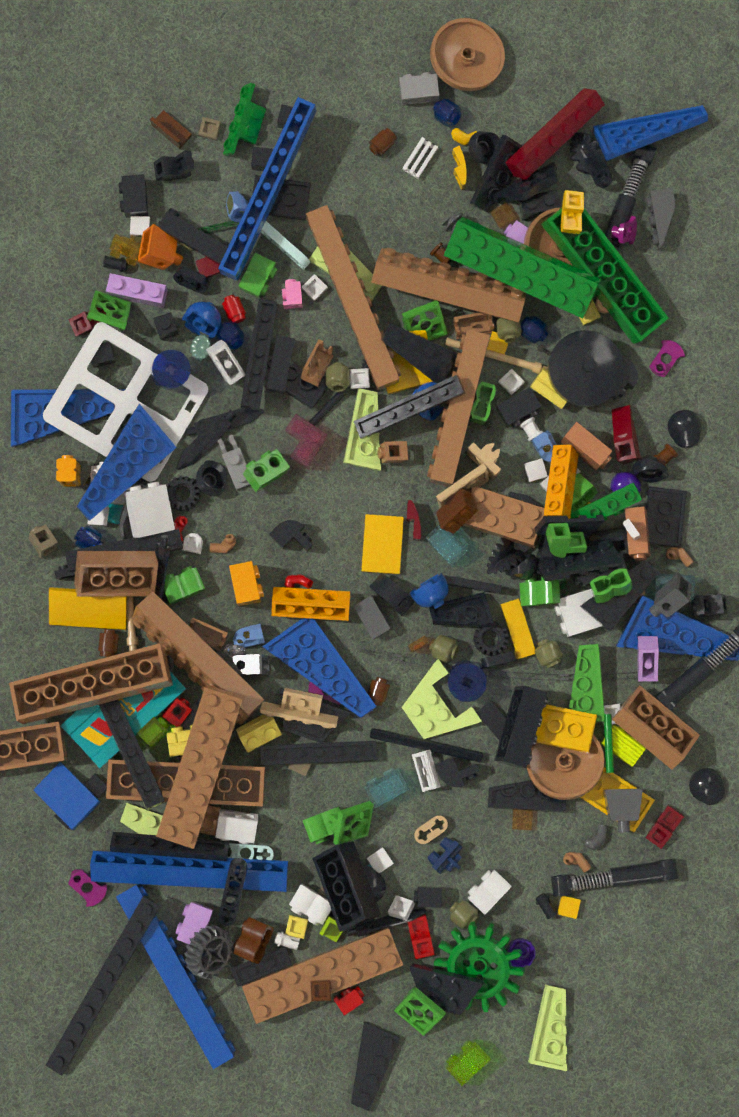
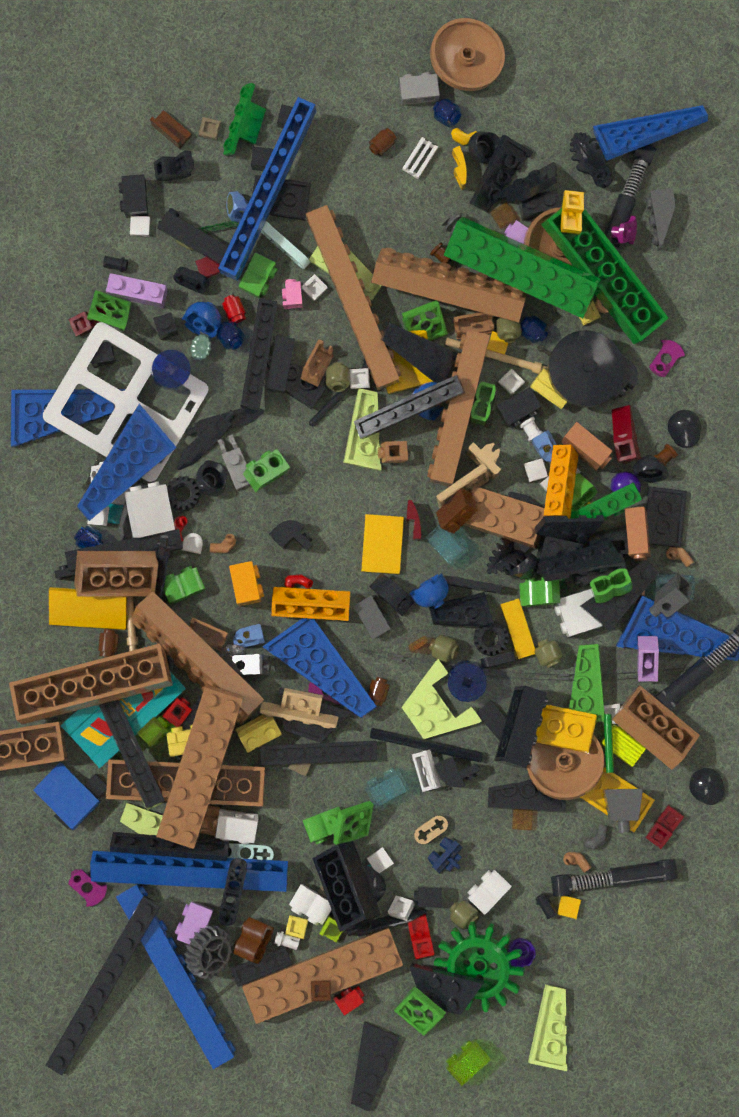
dark tan brick [29,524,58,559] -> none
light orange brick [56,455,81,487] -> none
clear yellow hips [109,233,141,266] -> none
orange torso [138,224,183,270] -> none
white brick [206,340,246,385] -> none
clear pink brick [285,414,328,469] -> none
dark red brick [505,88,605,180] -> none
bright green brick [546,523,587,558] -> none
white tile [623,519,641,541] -> none
black brick [691,594,728,617] -> none

